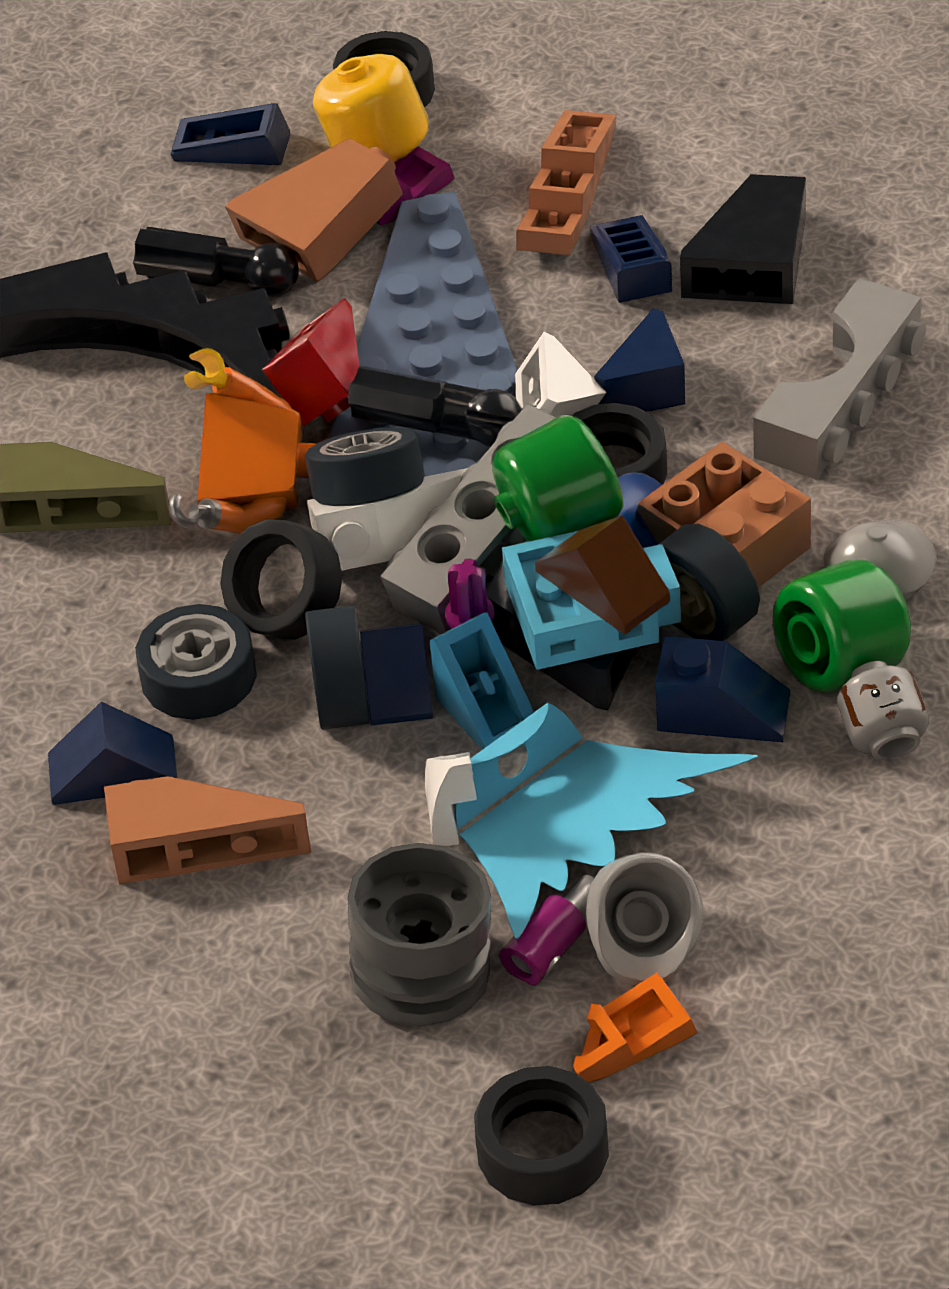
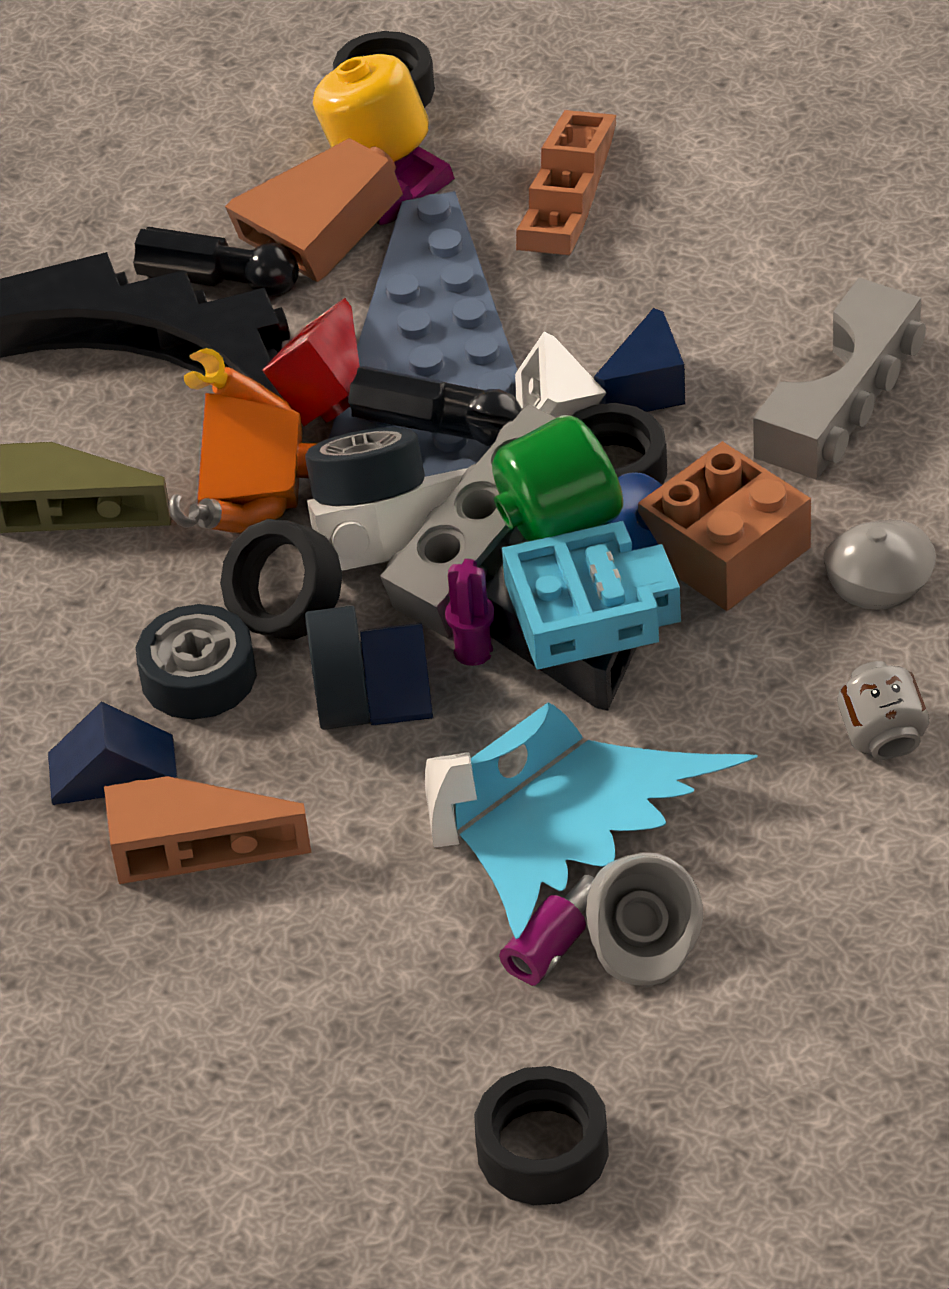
dark blue slope [170,103,291,165] -> none
dark grey wheel [347,843,491,1026] -> none
dark azure slope [430,612,534,750] -> none
reddish brown slope [535,515,670,635] -> none
orange slope [573,972,698,1083] -> none
dark blue slope [589,215,672,303] -> none
dark blue slope [655,636,790,743] -> none
black wheel [658,524,760,641] -> none
black slope [680,174,806,304] -> none
green head [772,560,911,693] -> none

